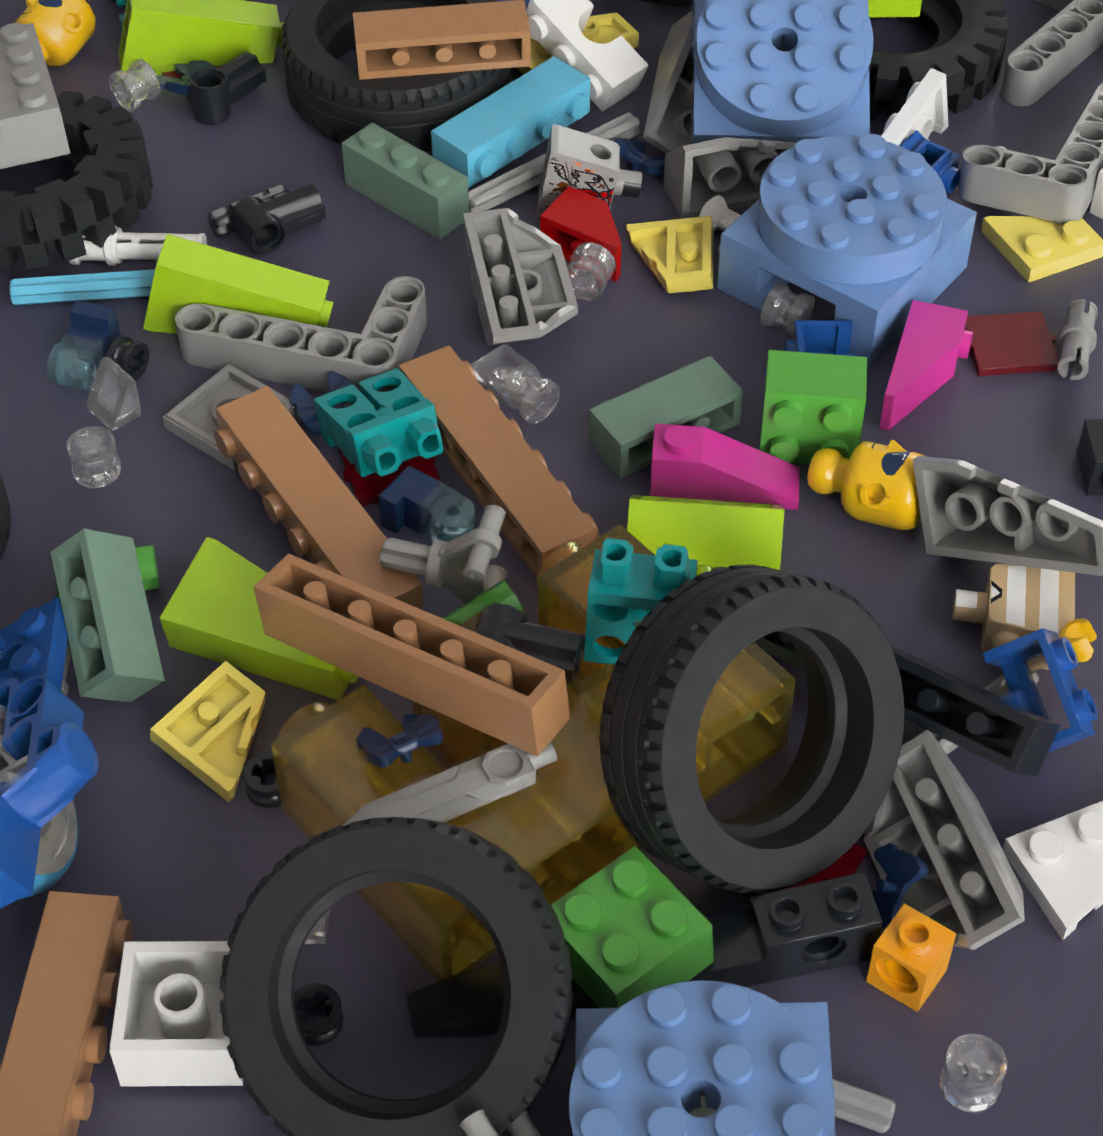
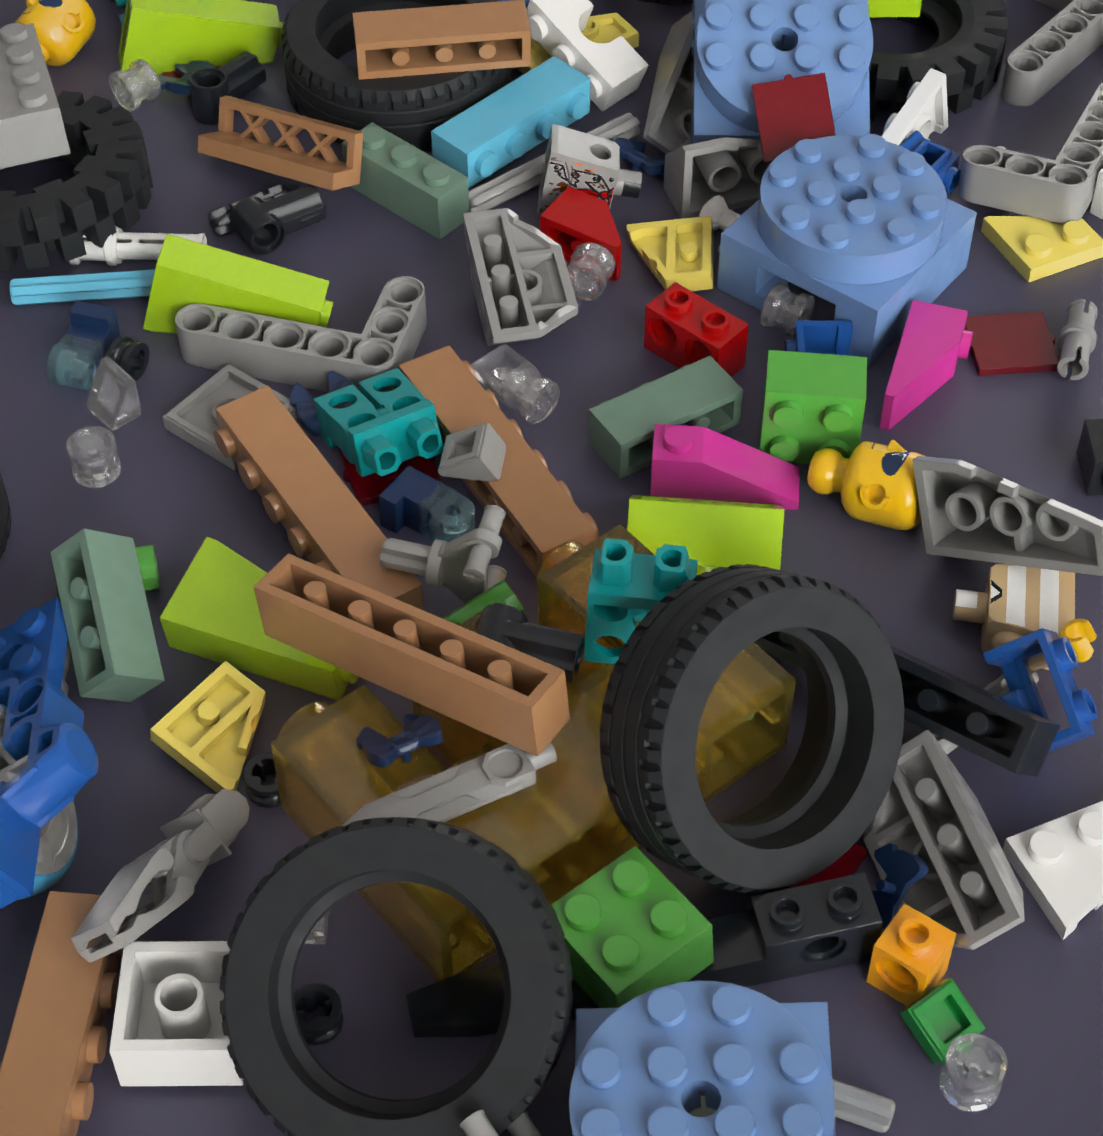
none -> light grey arm [71,789,250,963]
none -> medium nougat fence [198,96,363,191]
none -> light grey slope [438,422,506,481]
none -> red brick [644,282,749,377]
none -> dark red piece [751,73,836,164]
none -> green tile [899,978,986,1064]

